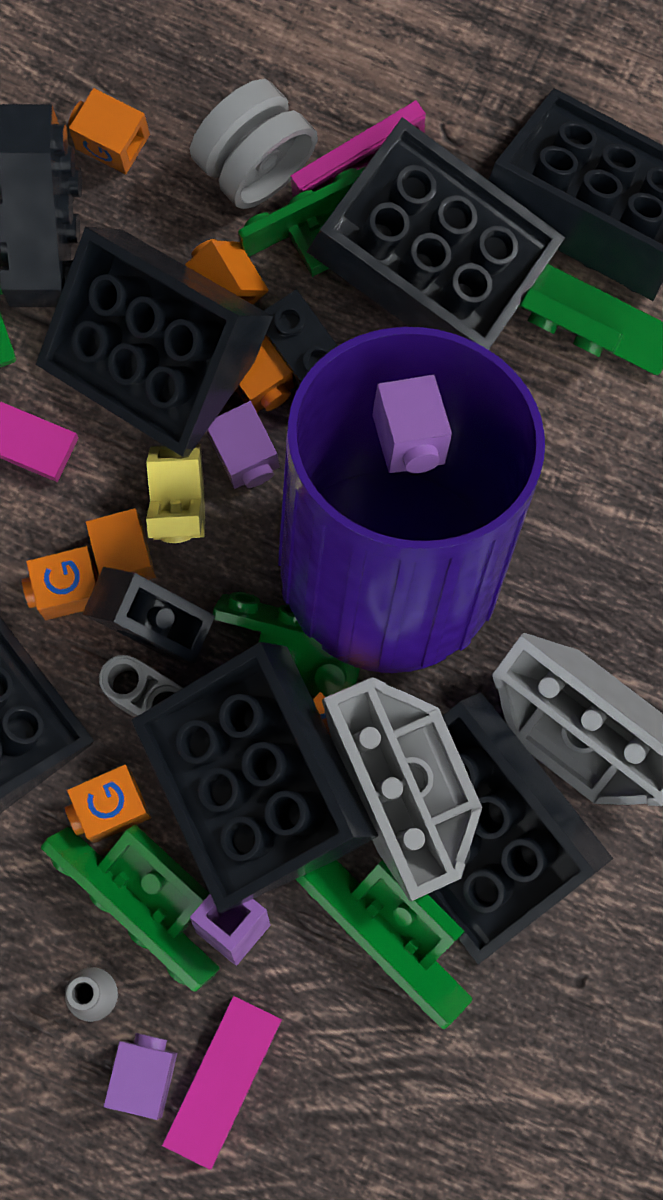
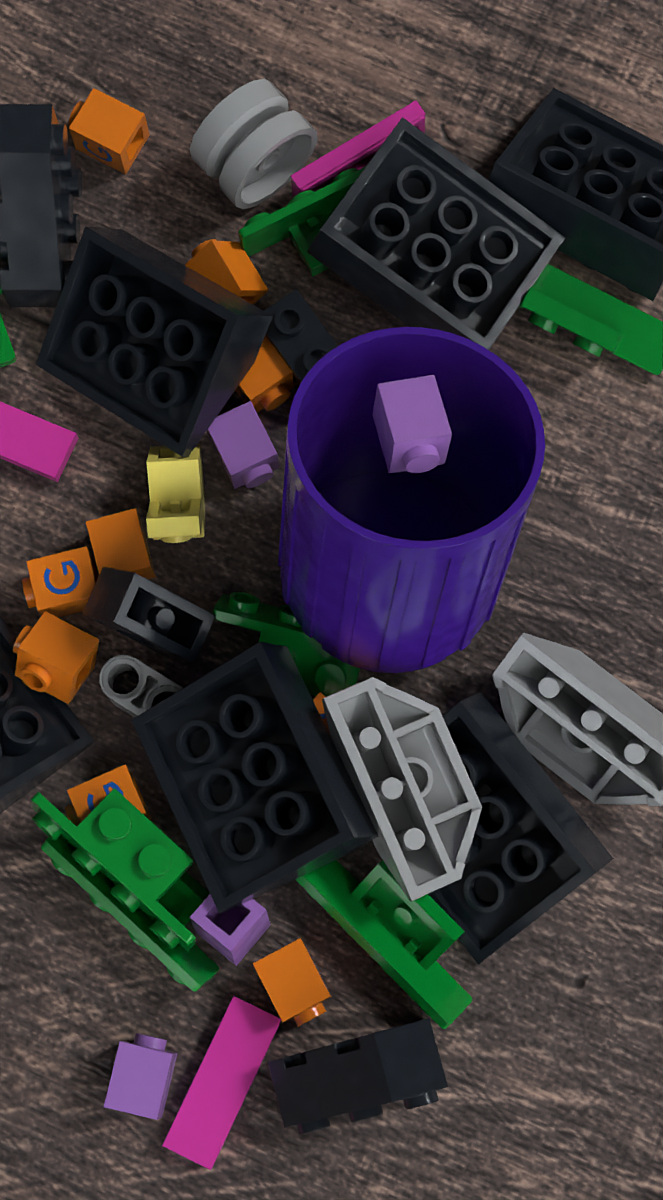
light grey cone [65,967,118,1022] -> none
none -> orange brick [13,611,99,704]
none -> green bracket [30,788,196,952]
none -> orange brick [253,938,332,1027]
none -> black brick [268,1018,448,1134]

